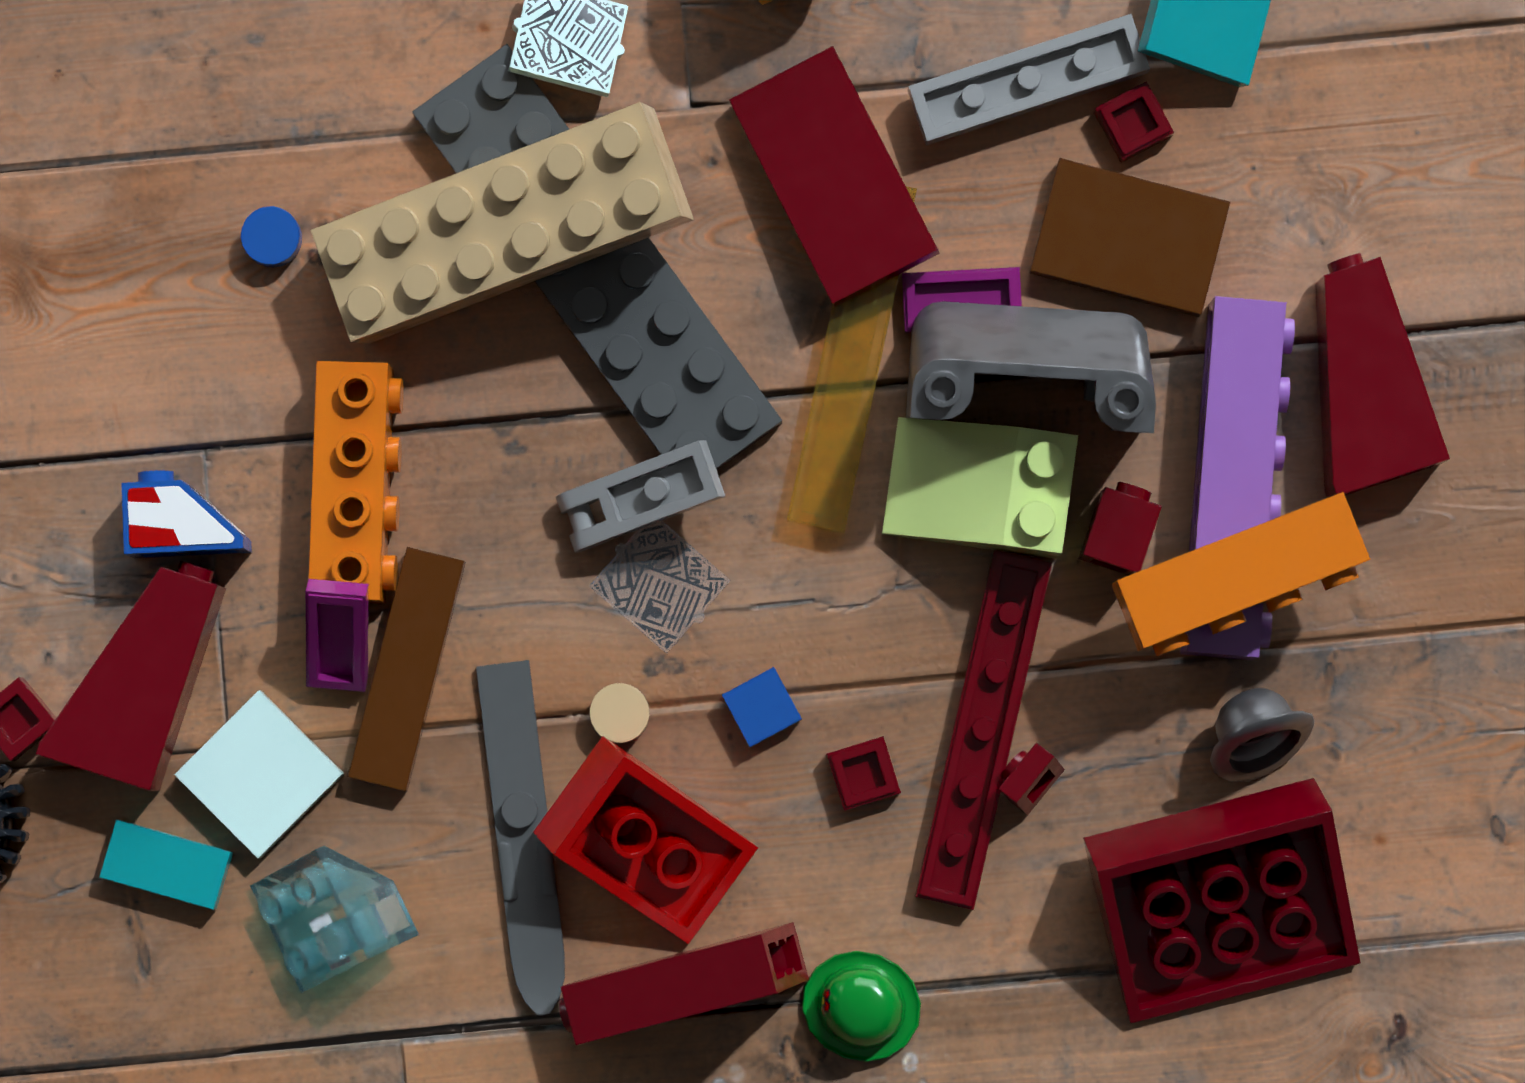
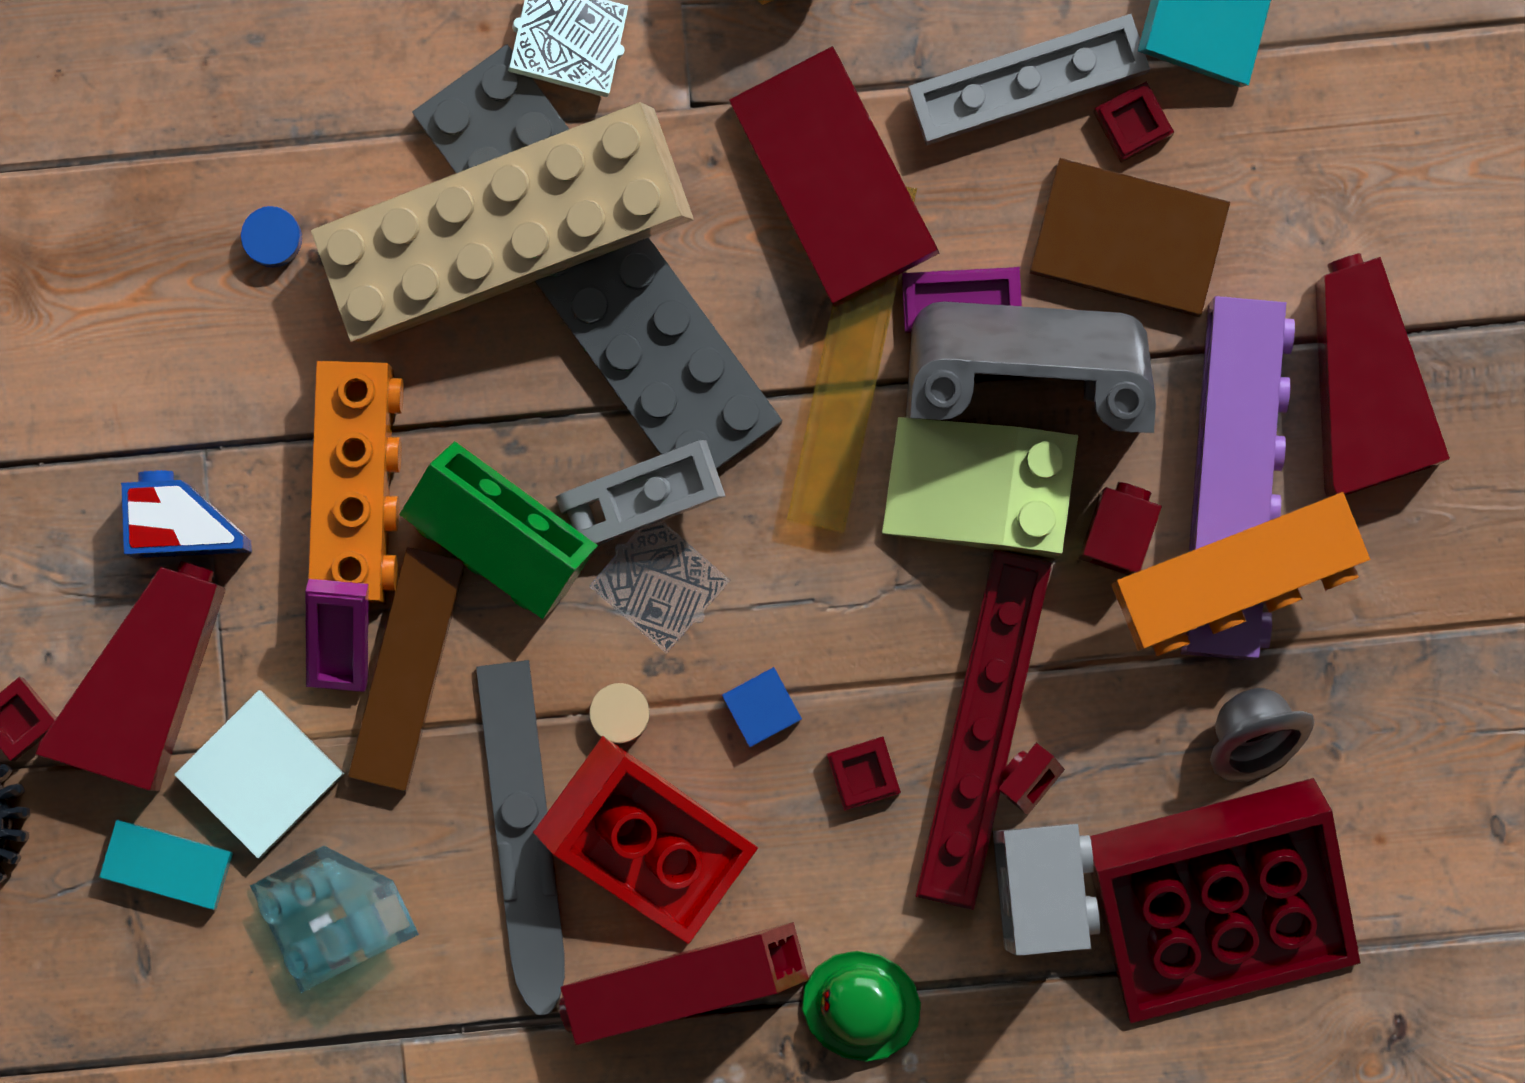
none -> green brick [399,441,598,620]
none -> light grey brick [993,824,1100,956]

